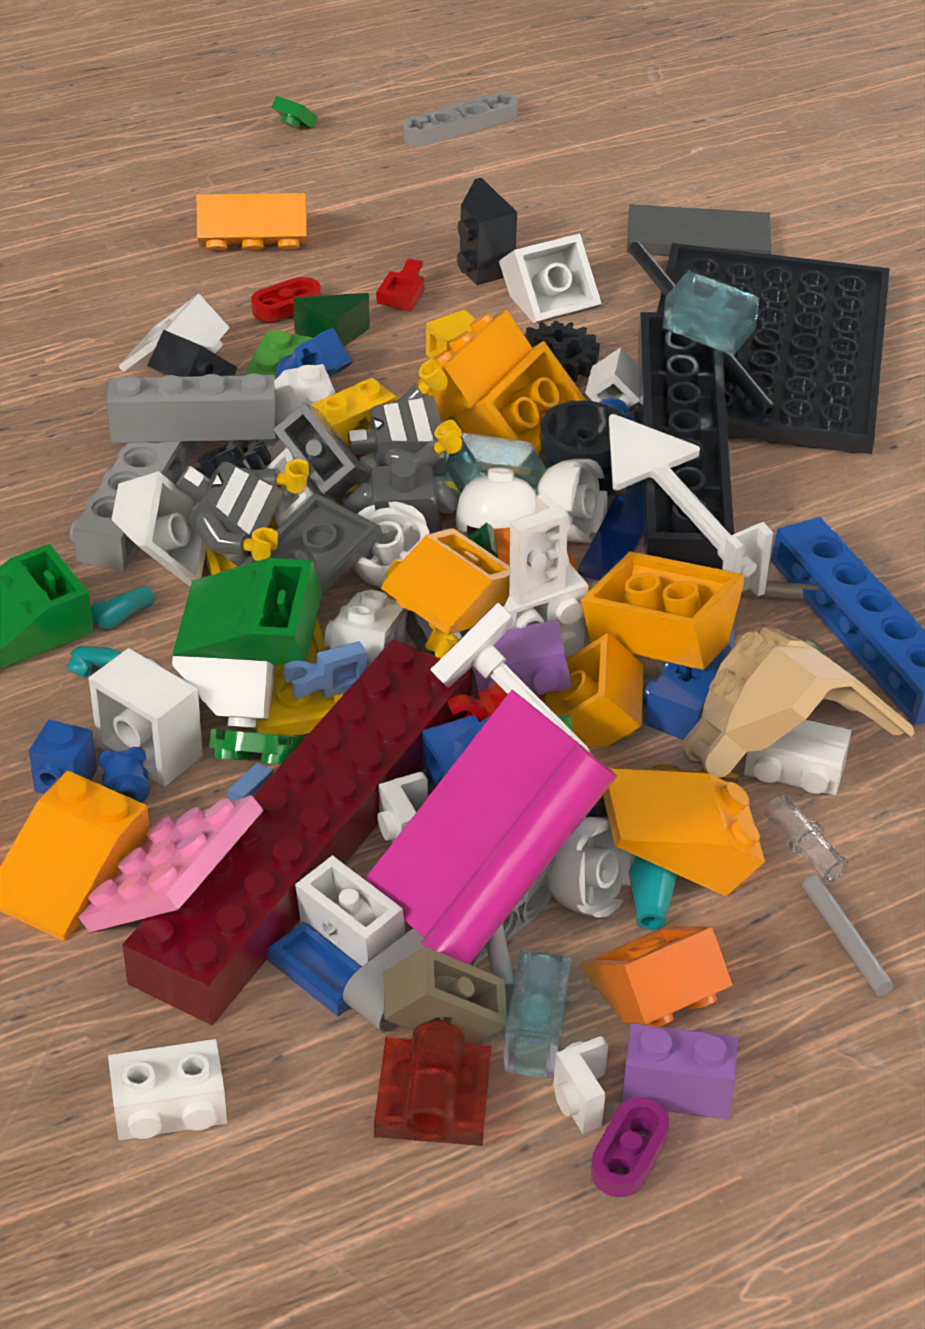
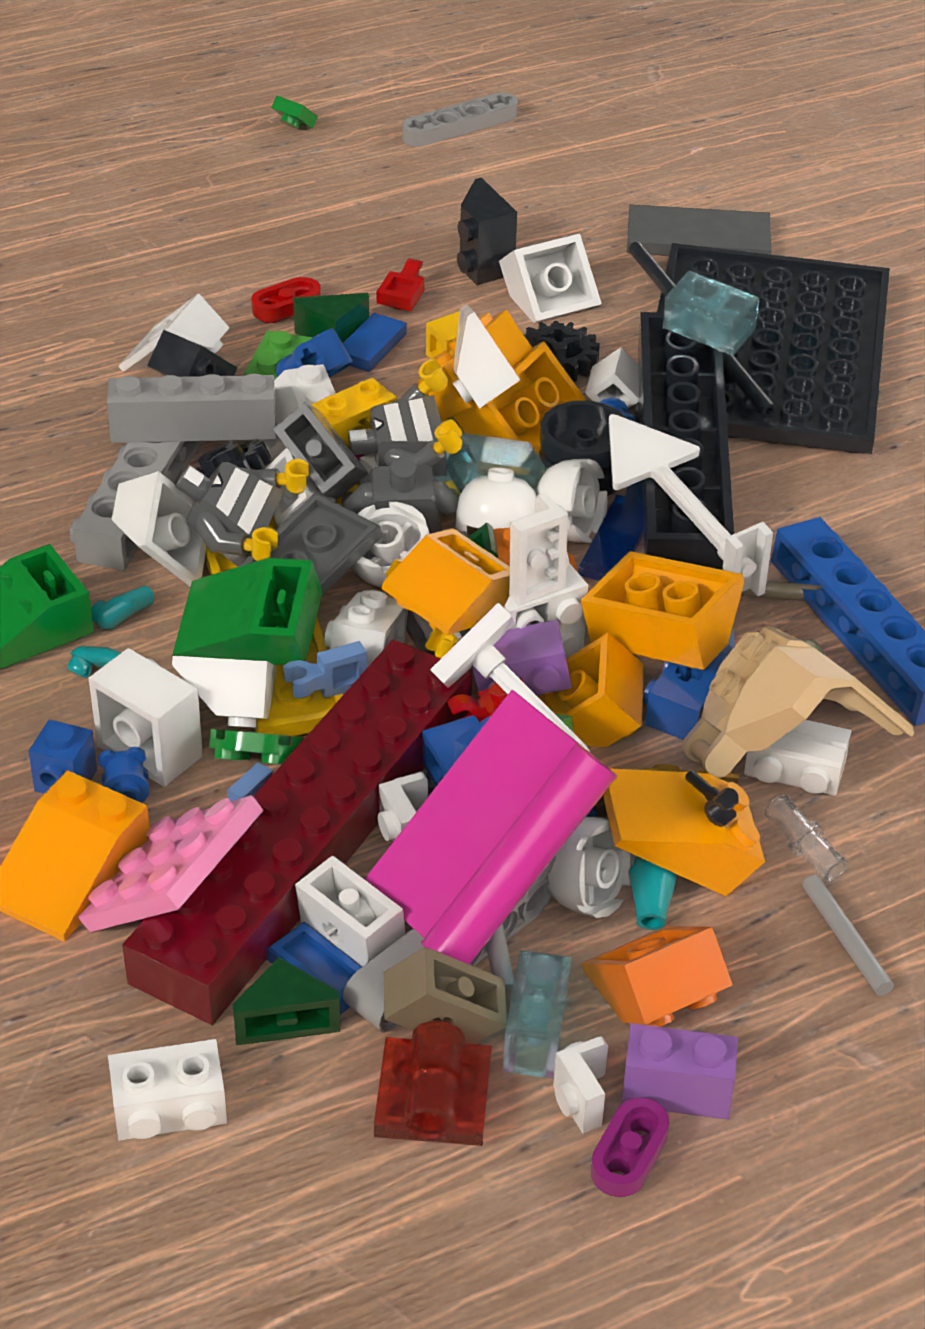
light orange slope [196,193,307,251] -> none
none -> dark green slope [233,957,340,1046]
none -> blue tile [343,313,407,372]
none -> white slope [453,304,520,408]
none -> black hand [685,770,739,827]

